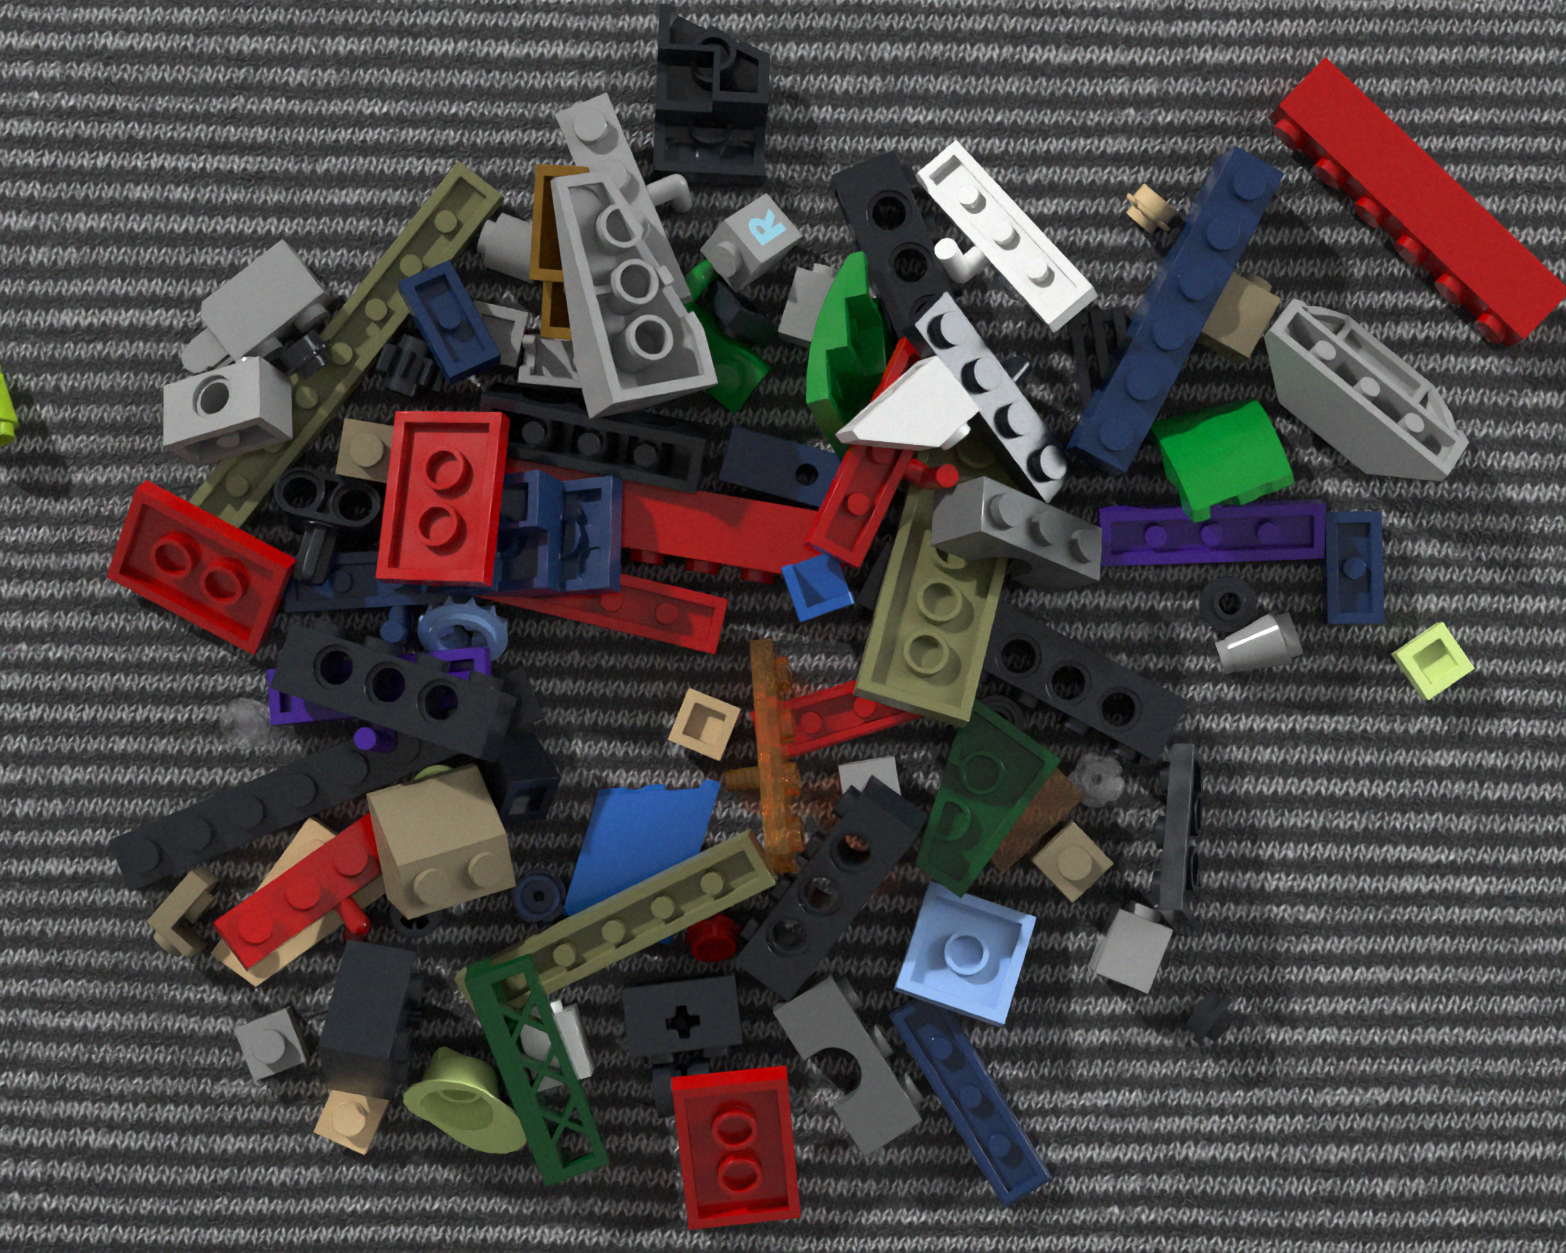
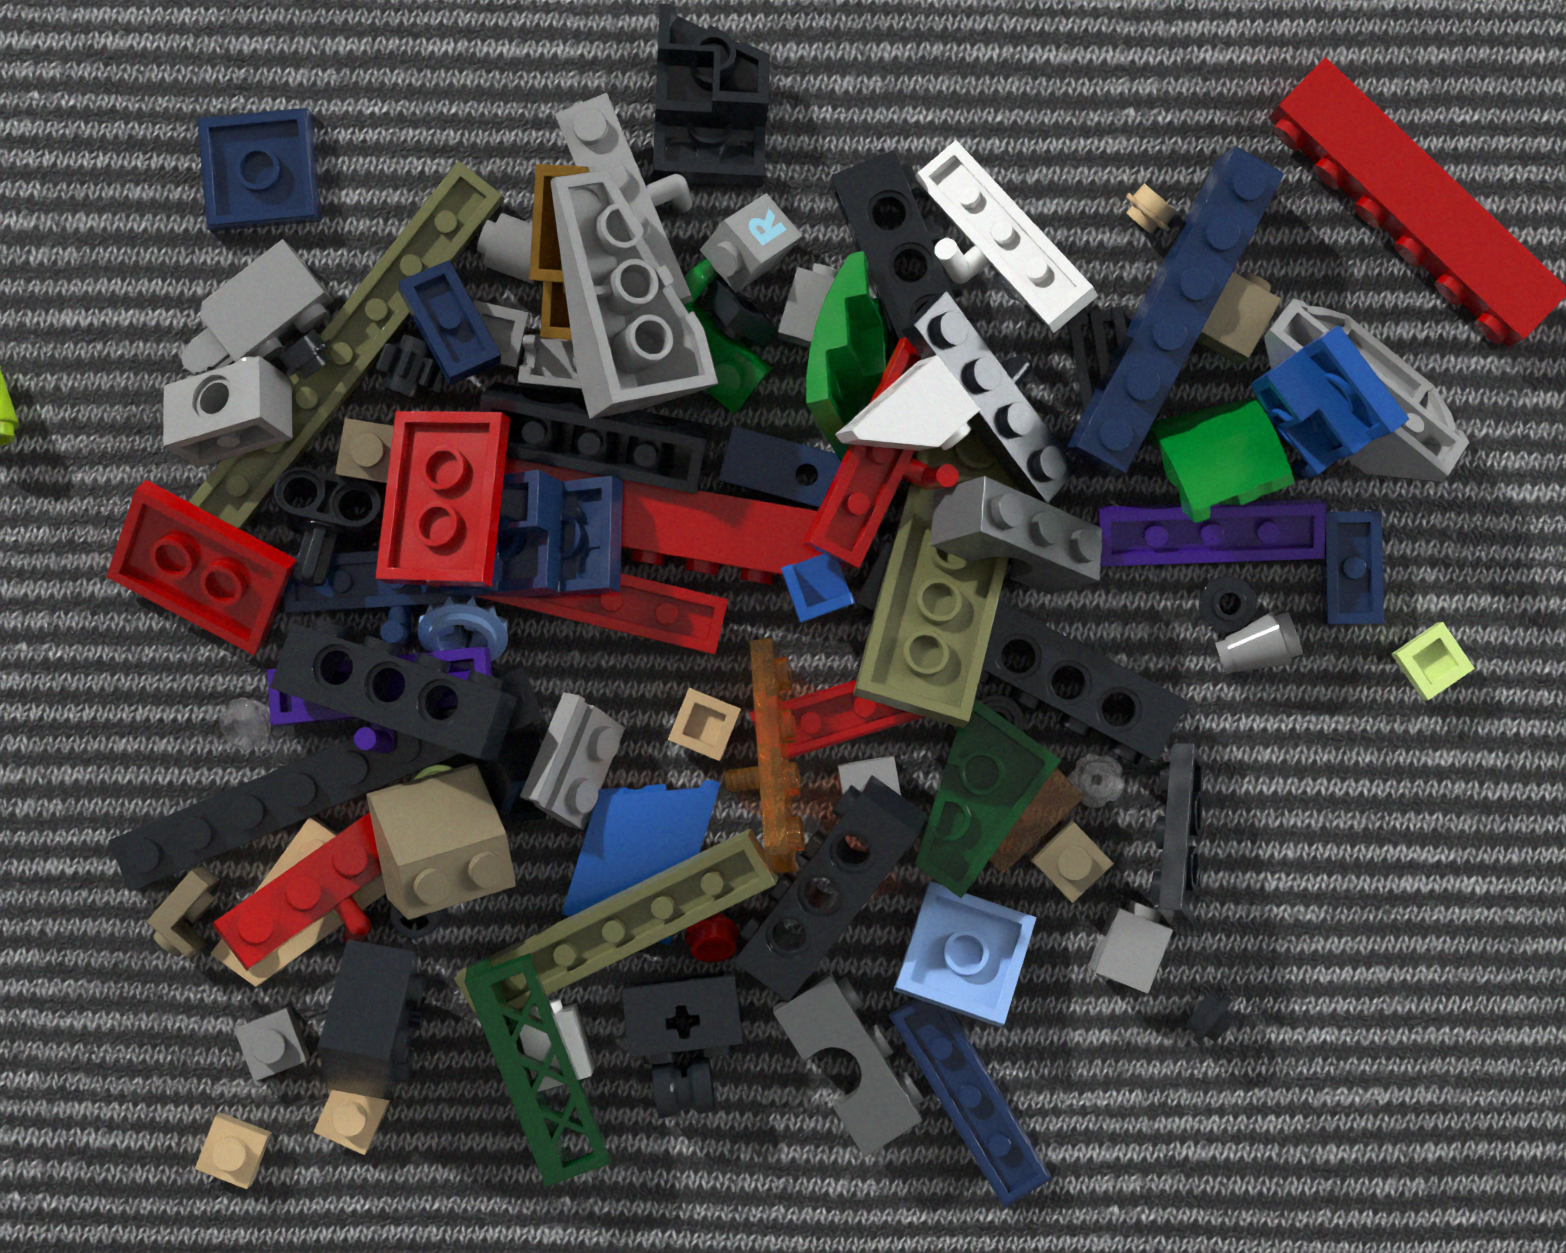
yellowish green piece [403,1047,527,1154] -> none
dark blue plate [511,868,567,923] -> none
red plate [671,1065,801,1230] -> none
none -> tan plate [195,1112,272,1189]
none -> dark blue tile [197,108,321,232]
none -> light grey plate [520,692,625,830]
none -> blue slope [1250,325,1410,480]

